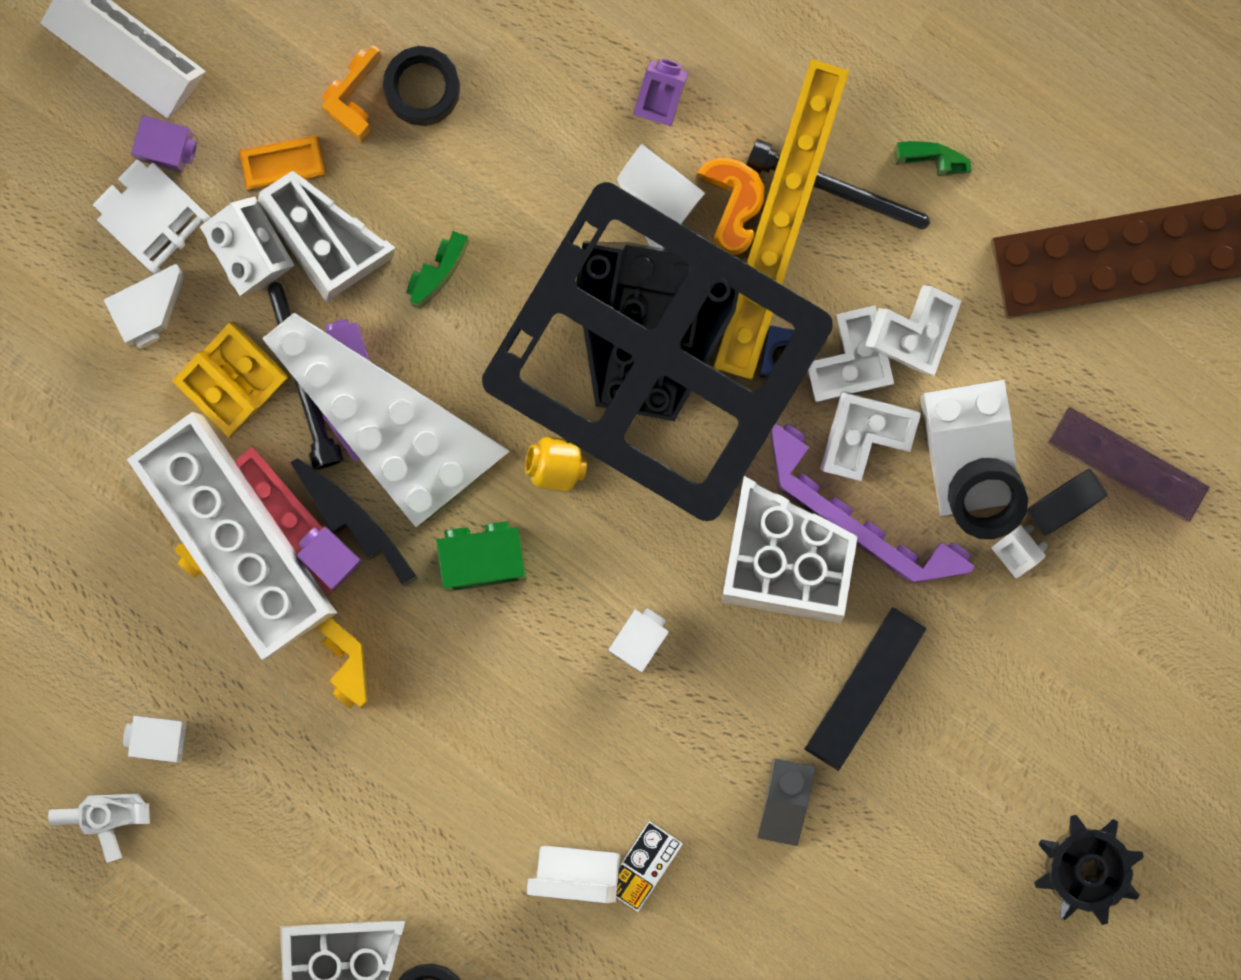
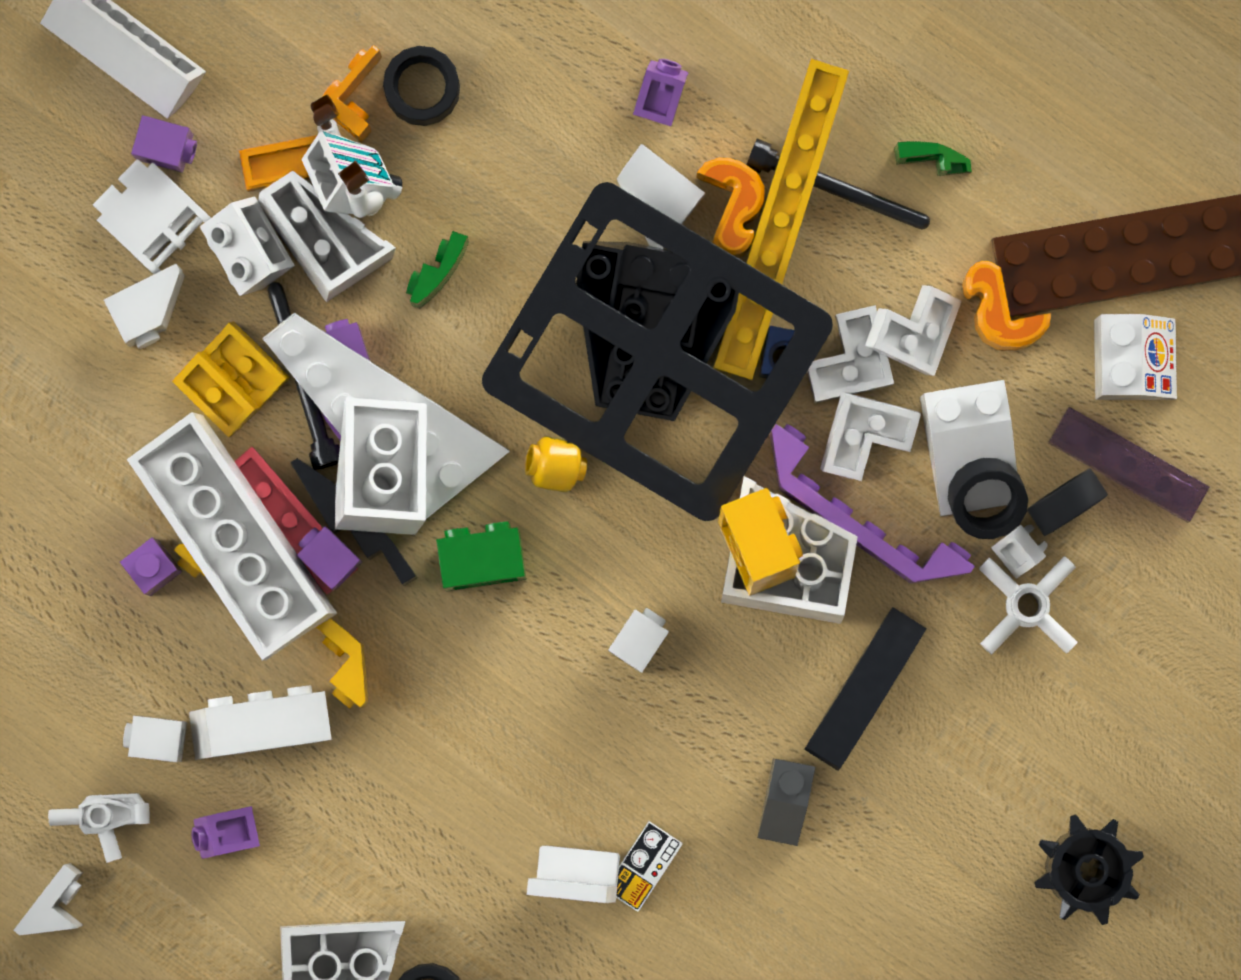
none -> white slope [13,863,83,935]
none -> medium lavender brick [120,537,183,596]
none -> white wedge [189,685,332,760]
none -> medium lavender bracket [191,806,260,859]
none -> white torso [301,95,403,218]
none -> white slope [335,397,427,535]
none -> yellow brick [718,488,803,596]
none -> light orange animal [962,261,1051,350]
none -> white bar [979,556,1077,655]
none -> white slope [1094,314,1177,400]

